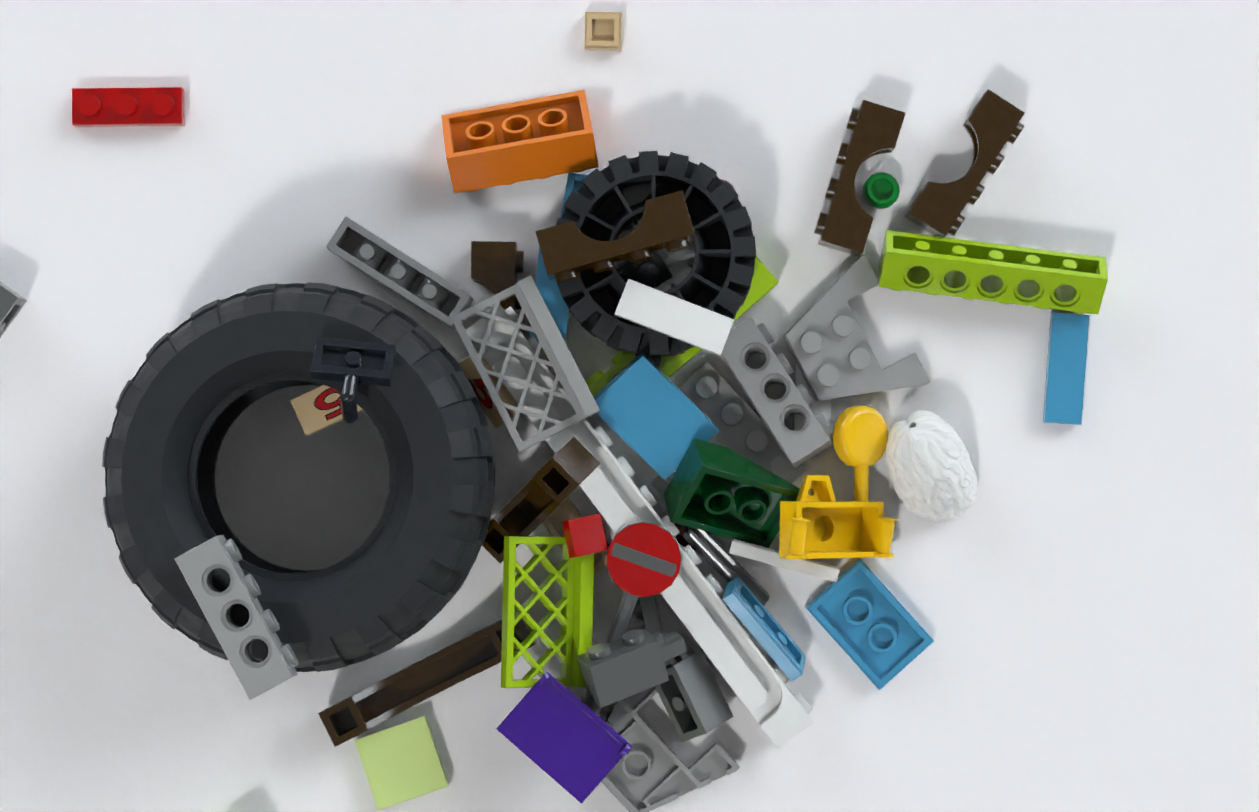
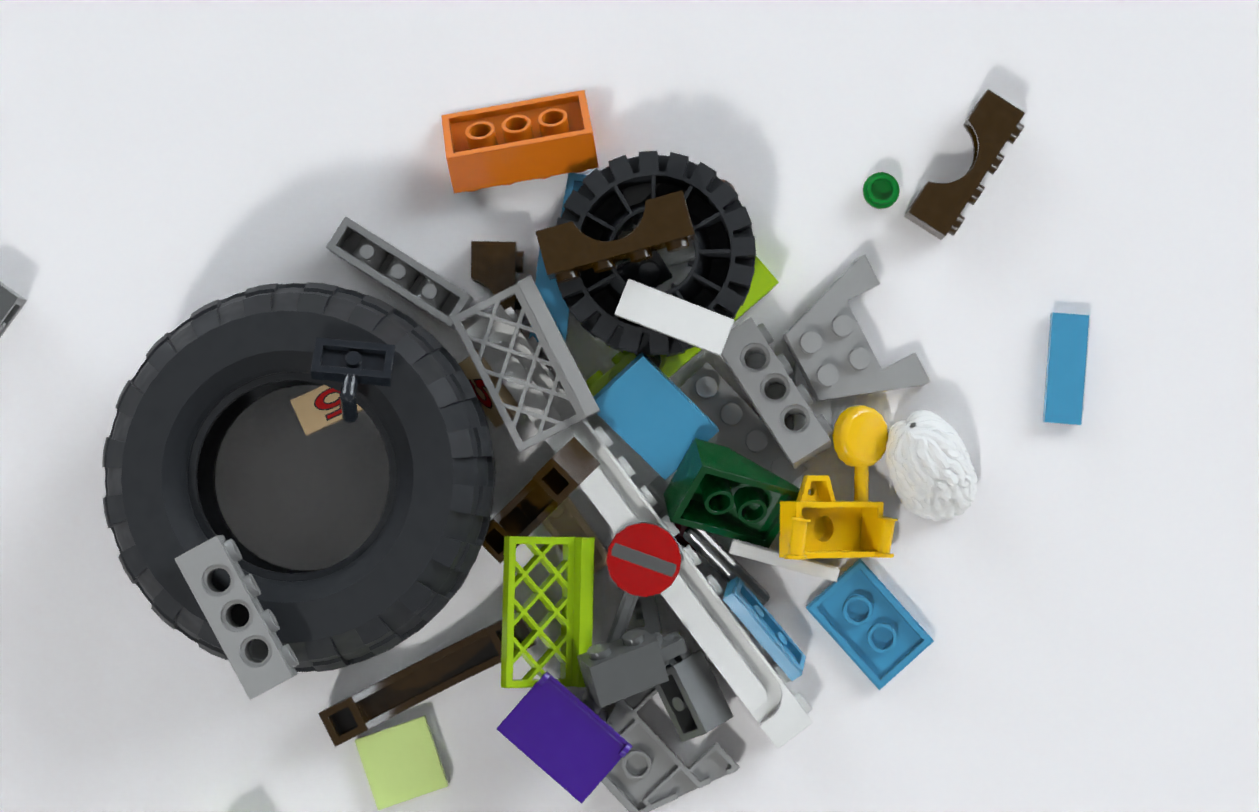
red plate [72,87,185,127] -> none
red tile [562,513,608,558] -> none
tan tile [584,12,622,51] -> none
dark brown arch [814,100,906,257] -> none
lime brick [879,230,1108,315] -> none

